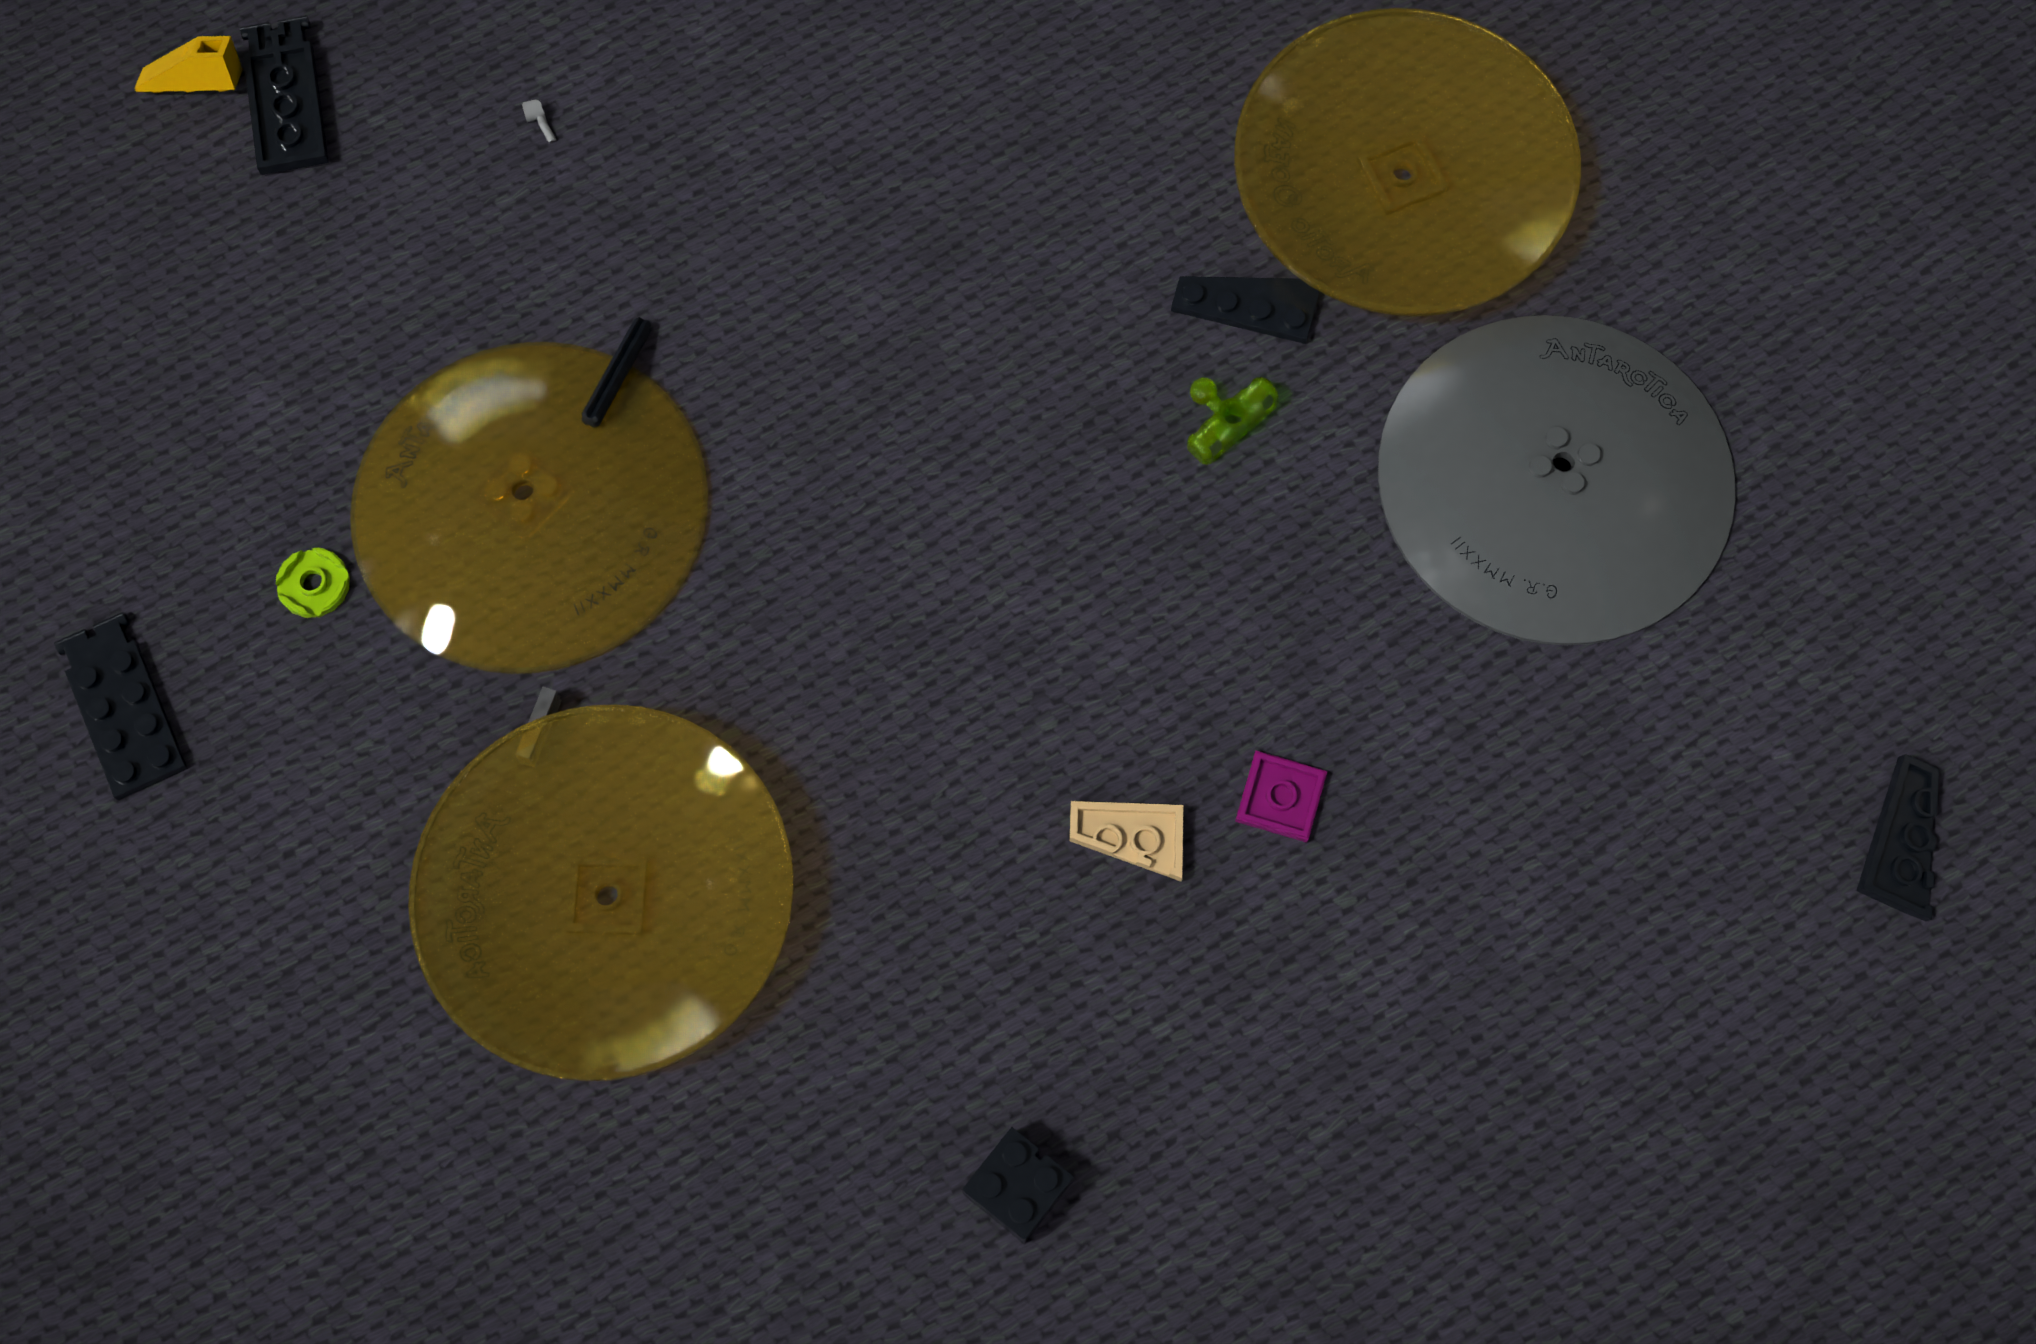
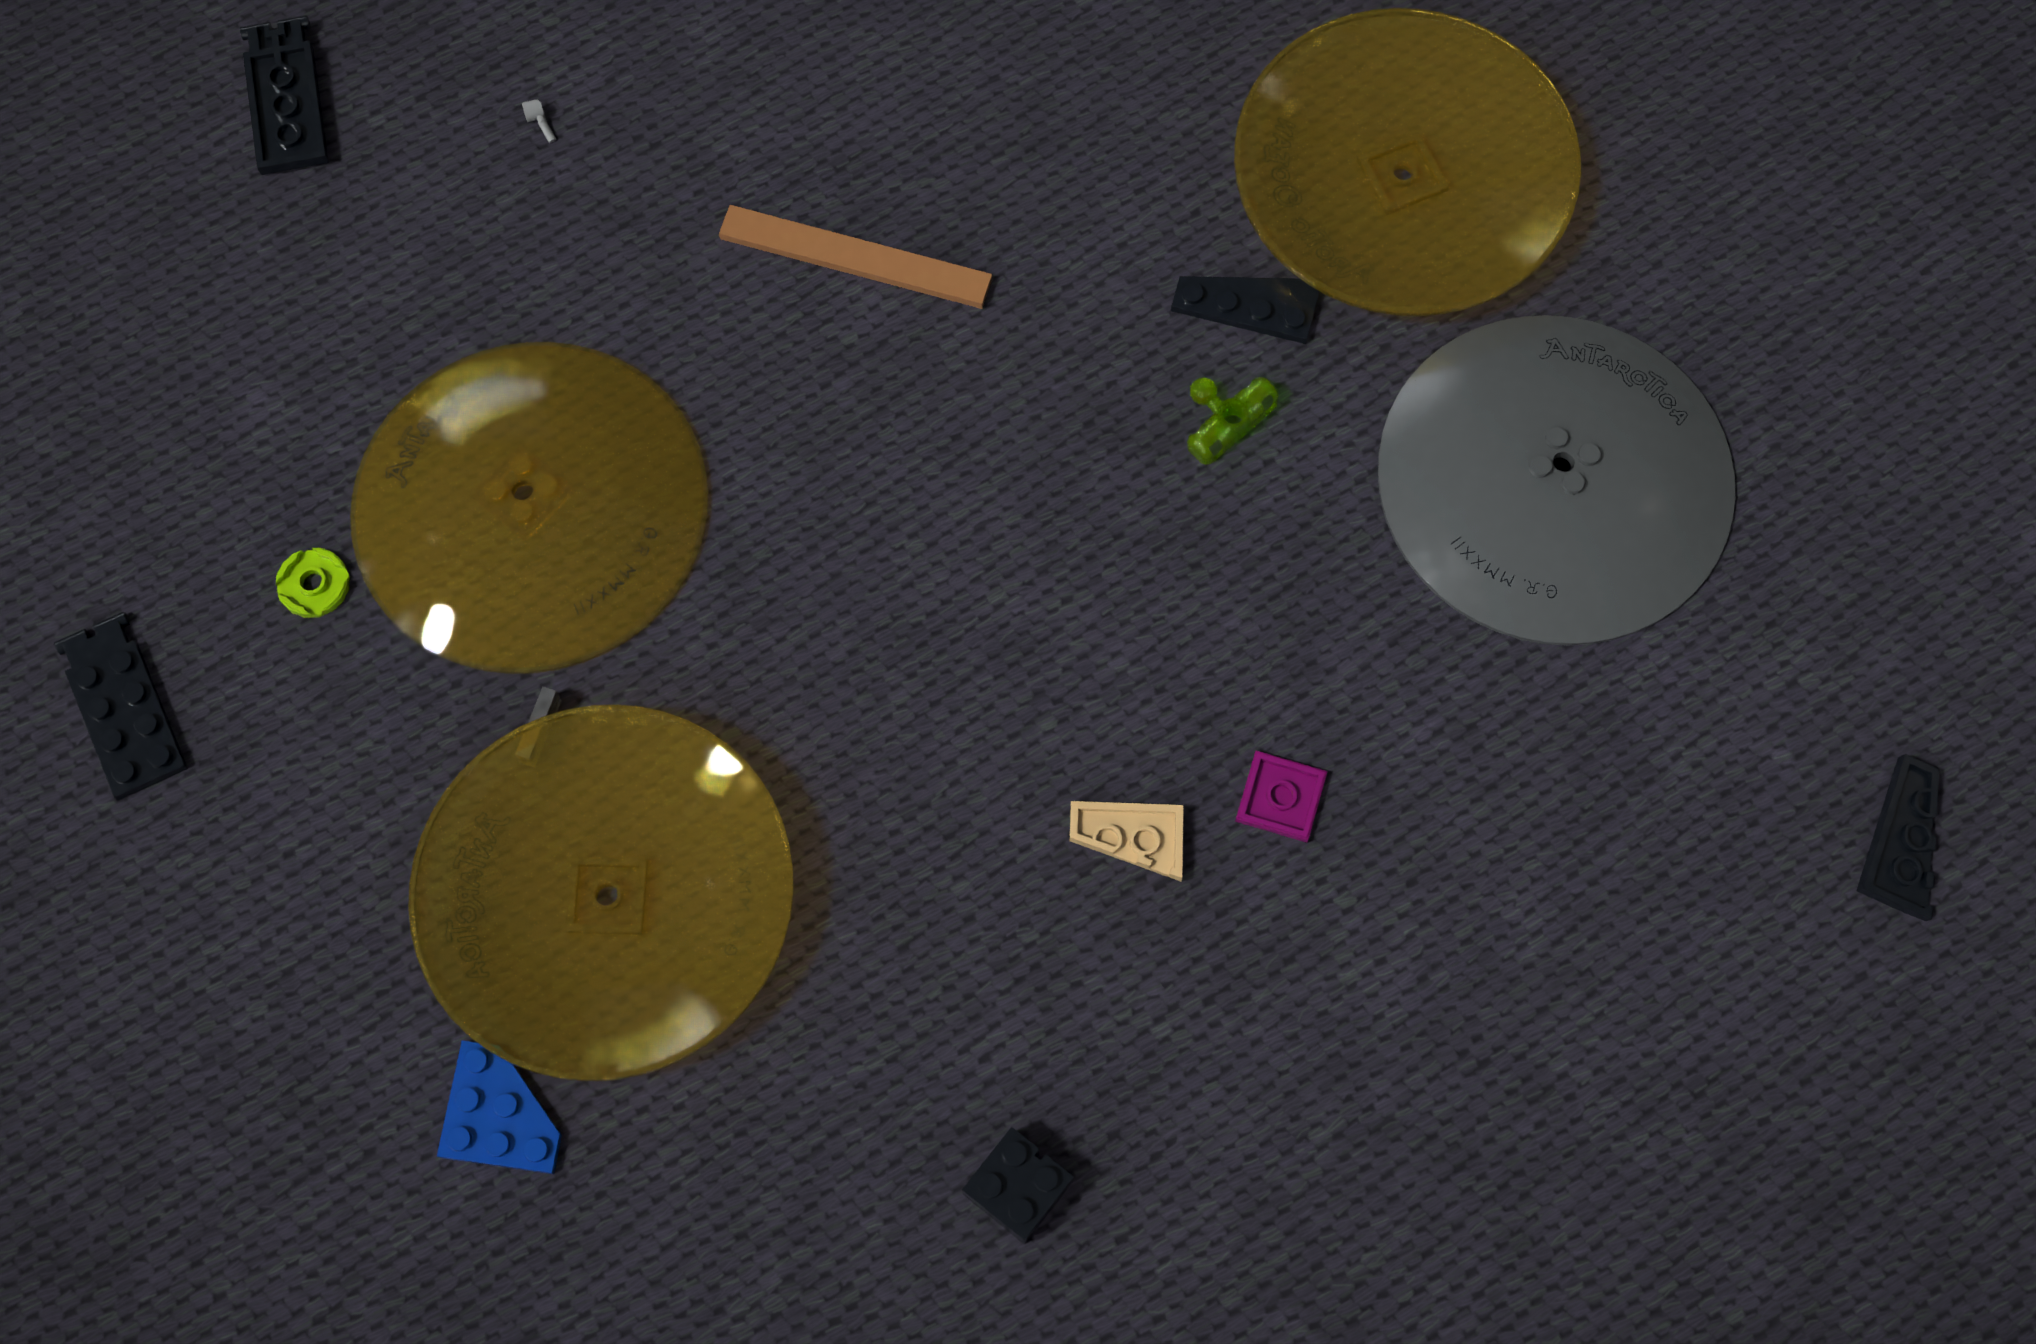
yellow slope [135,36,243,93] -> none
black axle [582,317,651,428] -> none
none -> blue plate [437,1040,562,1174]
none -> medium nougat tile [719,205,992,309]

